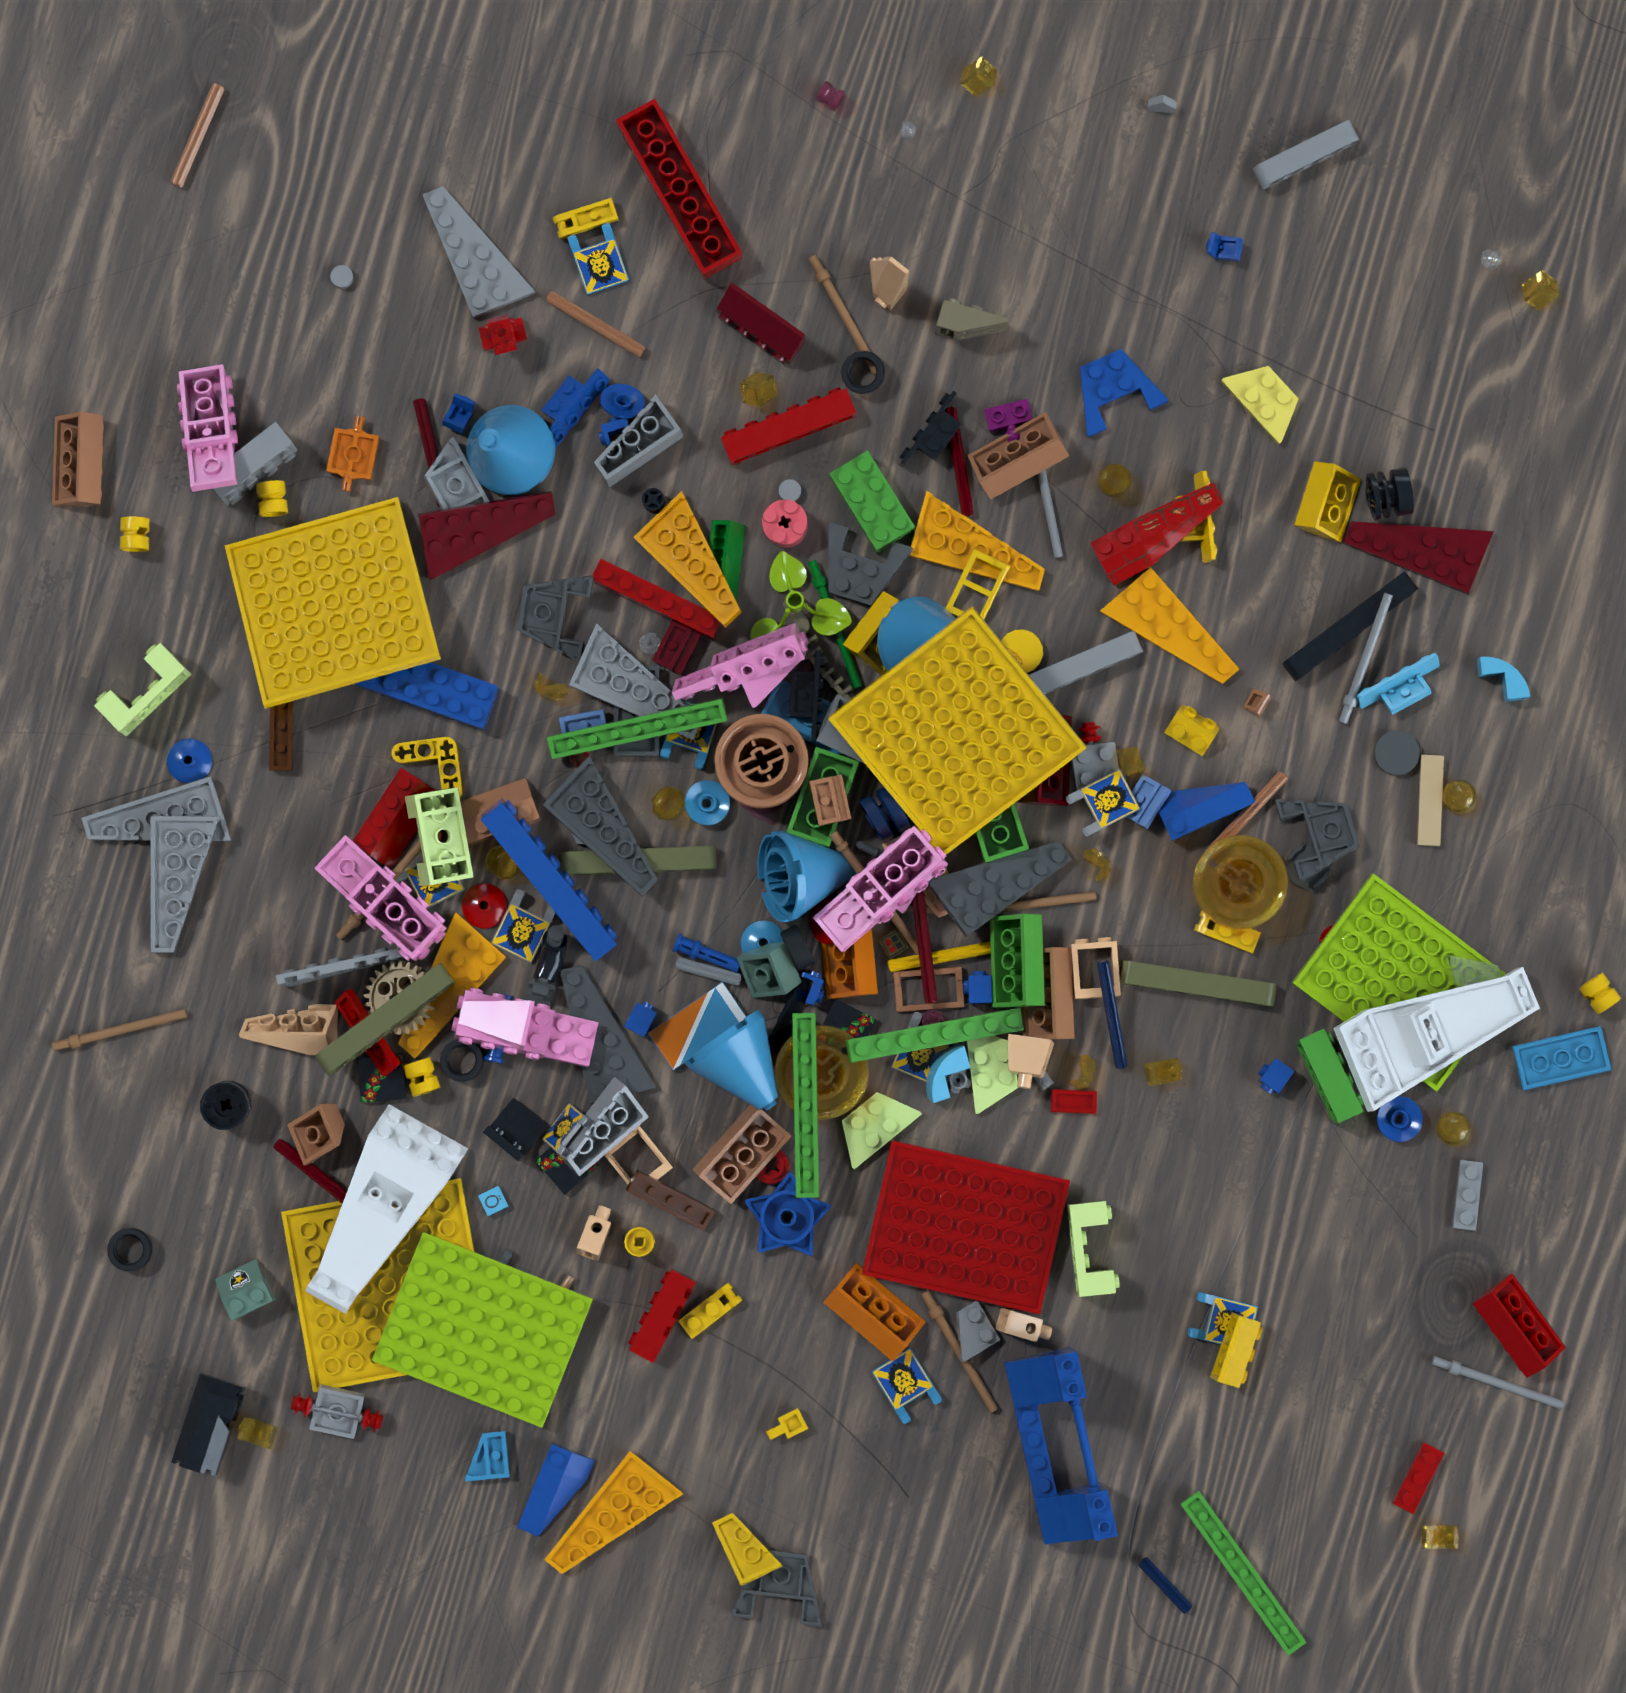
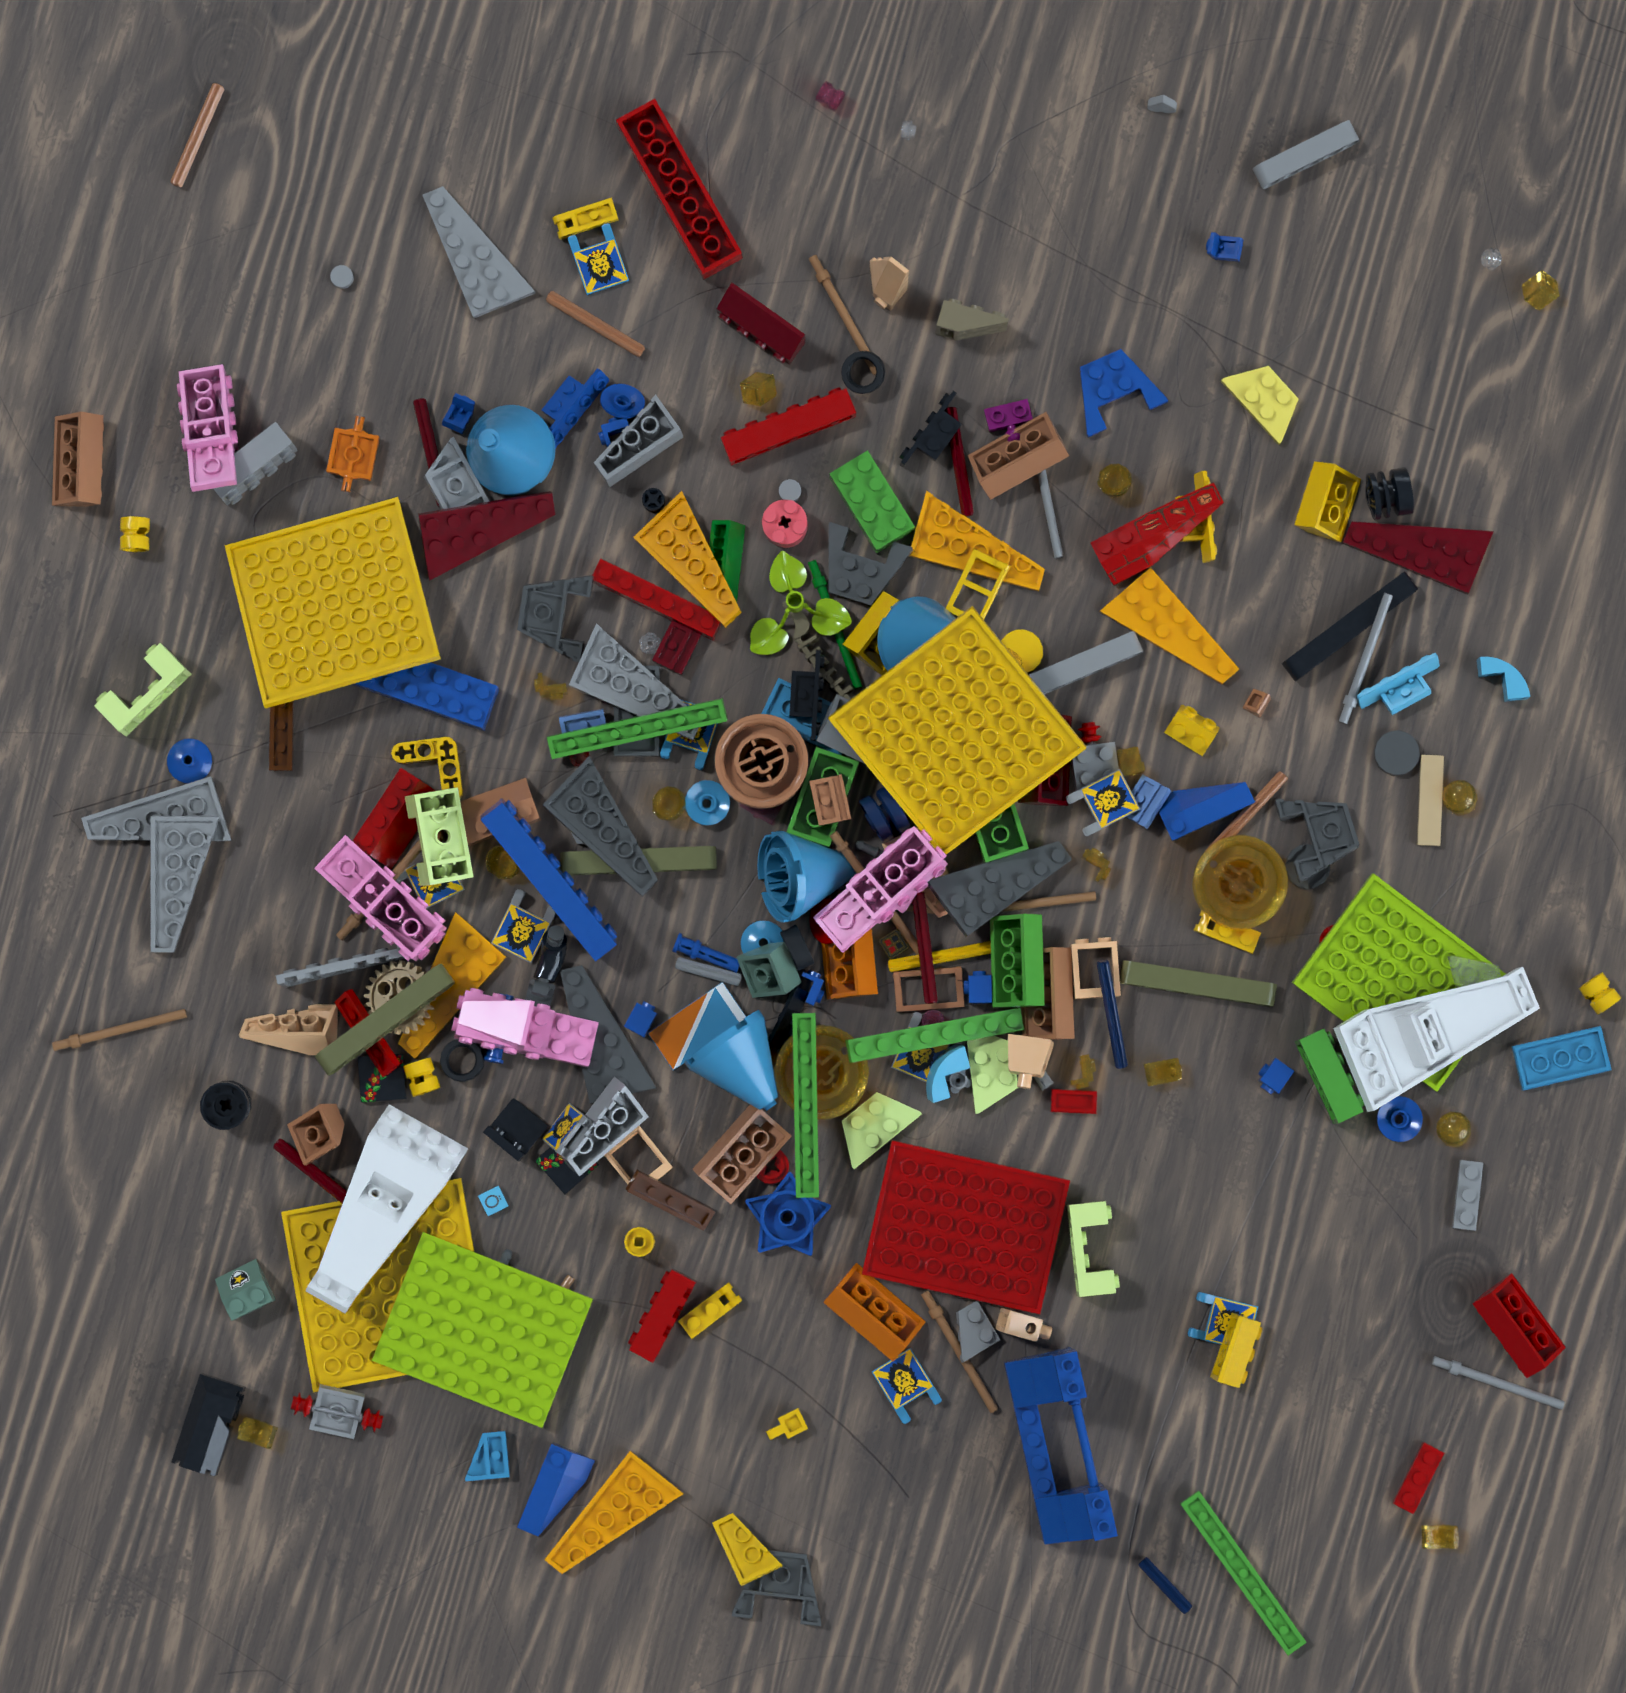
black tyre [107,1228,153,1272] -> none
yellow wheel [256,480,288,517] -> none
red dish [462,883,507,929] -> none
red tile [478,314,528,355] -> none
light nougat torso [577,1205,611,1262] -> none
bright pink wedge [672,622,809,708] -> none
black tile [816,999,876,1056] -> none
clear yellow panel [960,56,997,96] -> none

